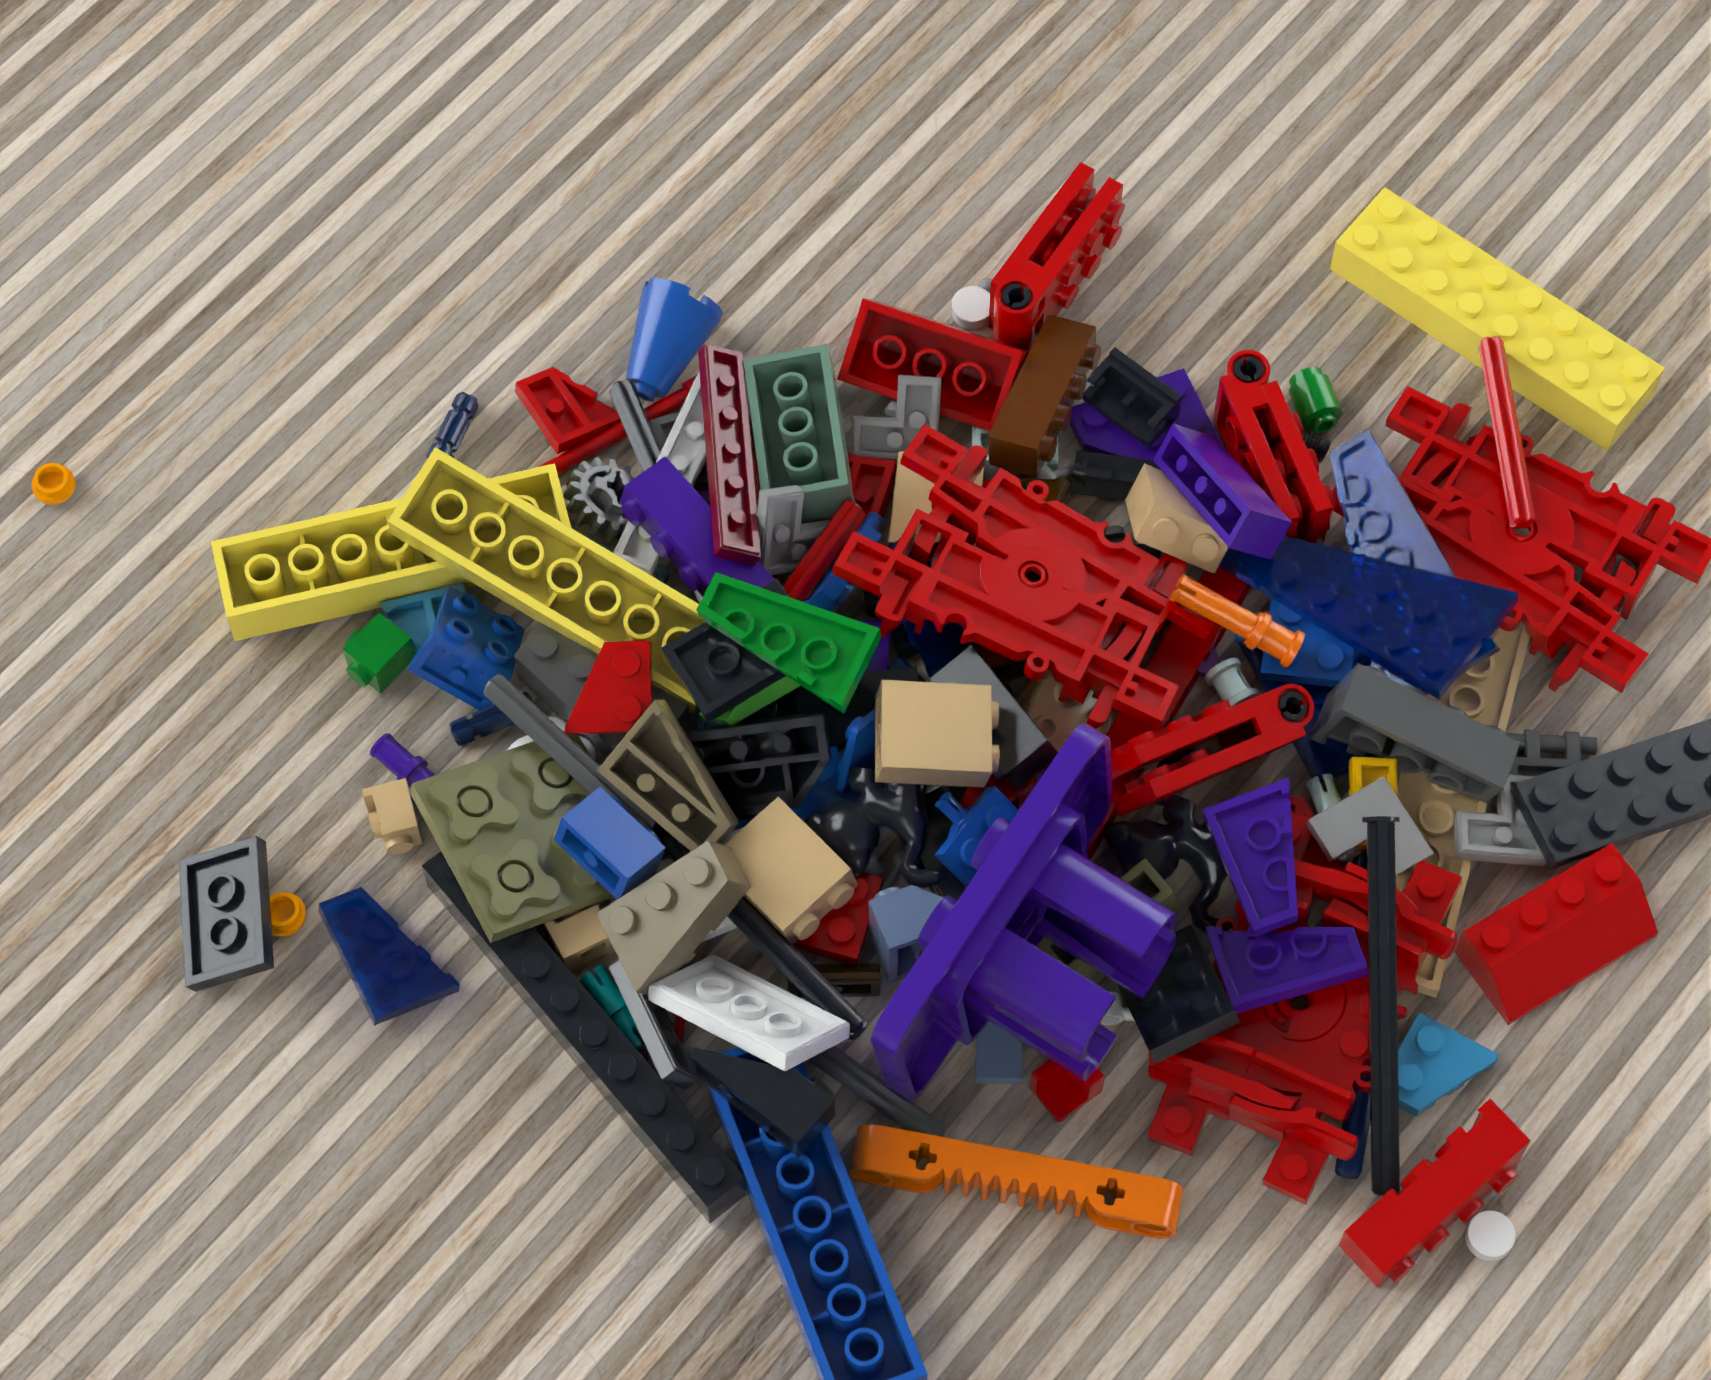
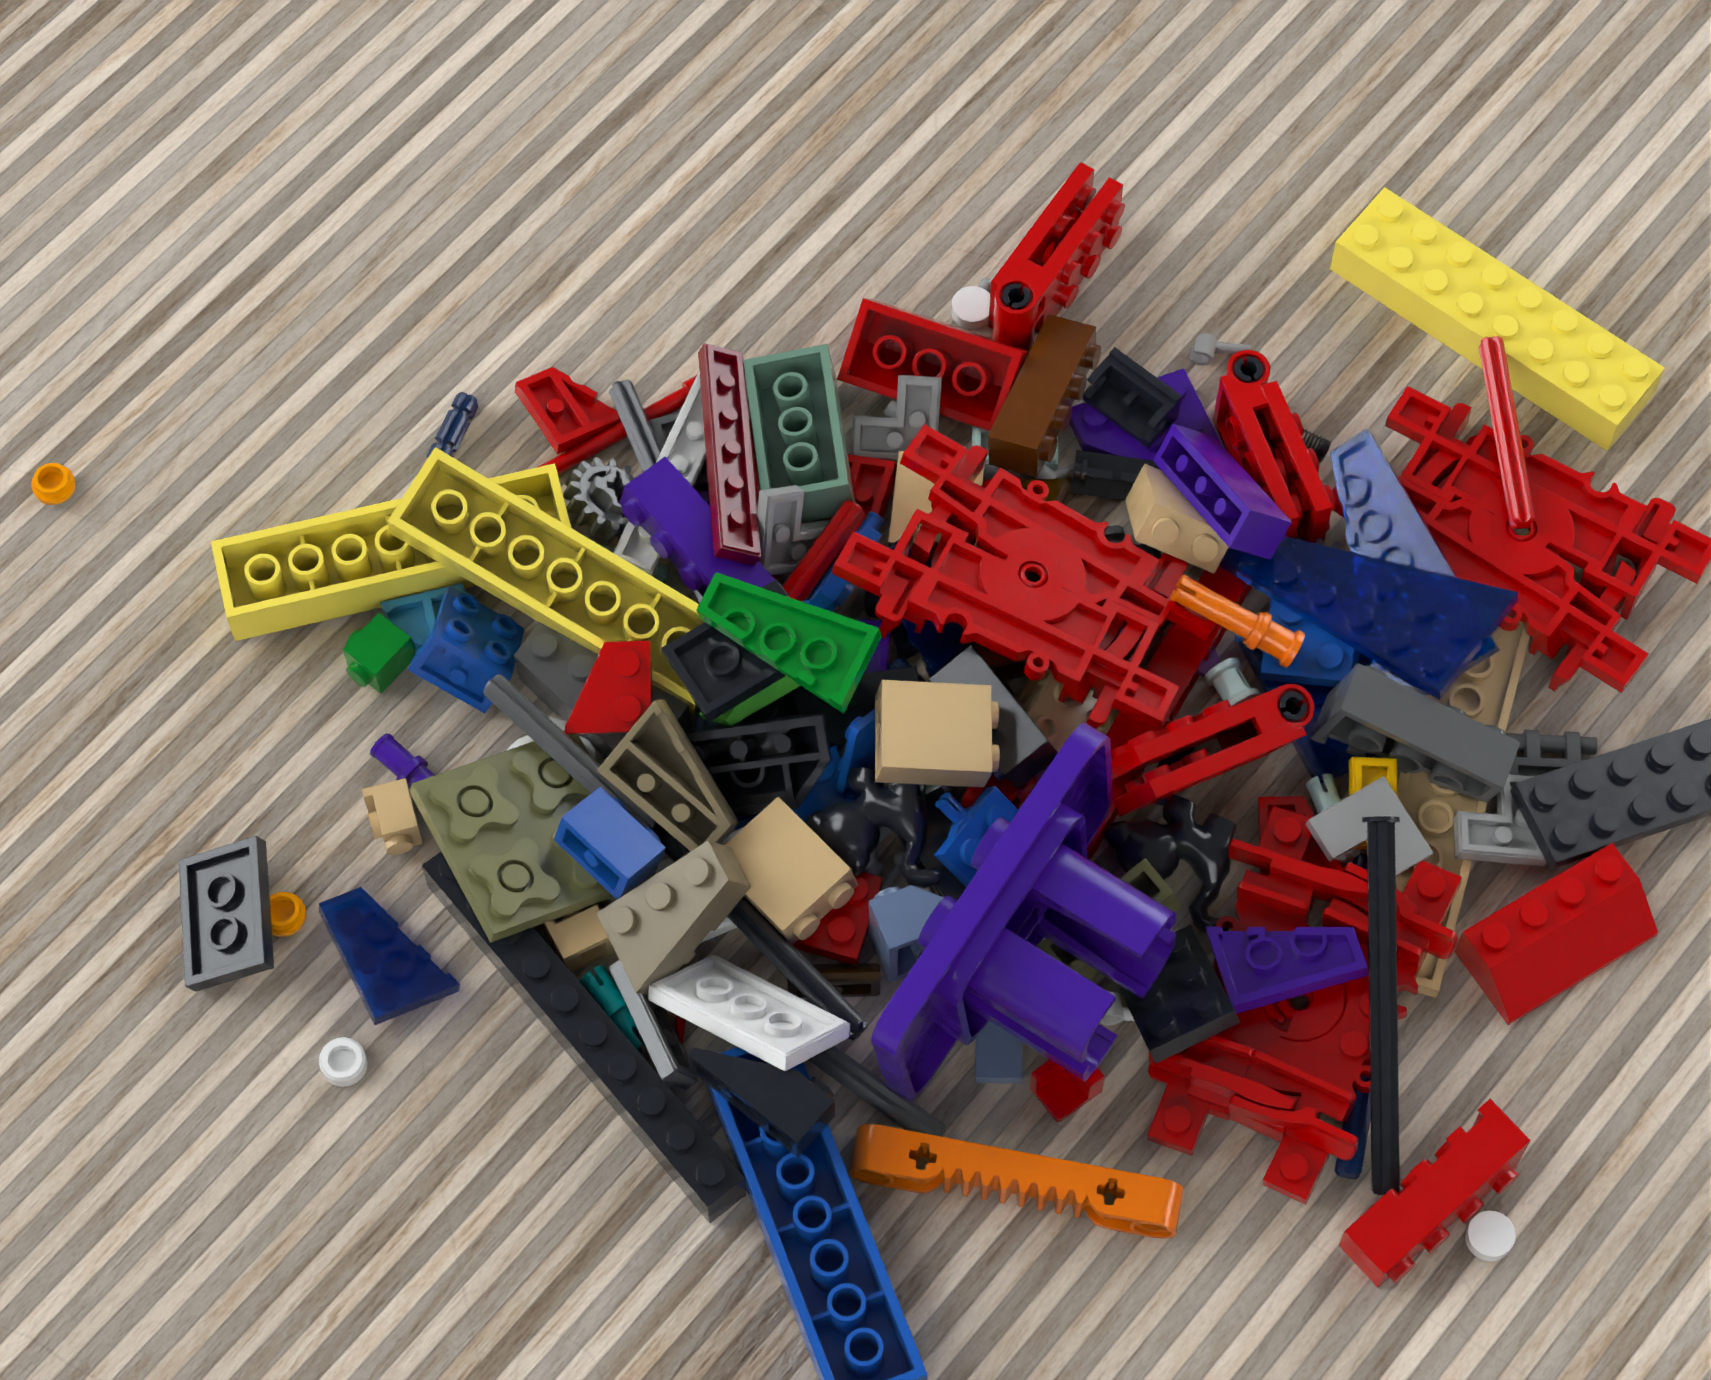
dark blue axle [450,692,535,746] -> none
blue cone [626,278,723,402] -> none
dark purple wing [1203,778,1298,937] -> none
green brick [1289,367,1343,433] -> none
dark azure wing [1398,1012,1499,1117] -> none
none -> white tile [319,1037,368,1087]
none -> light grey hand [1190,333,1251,365]

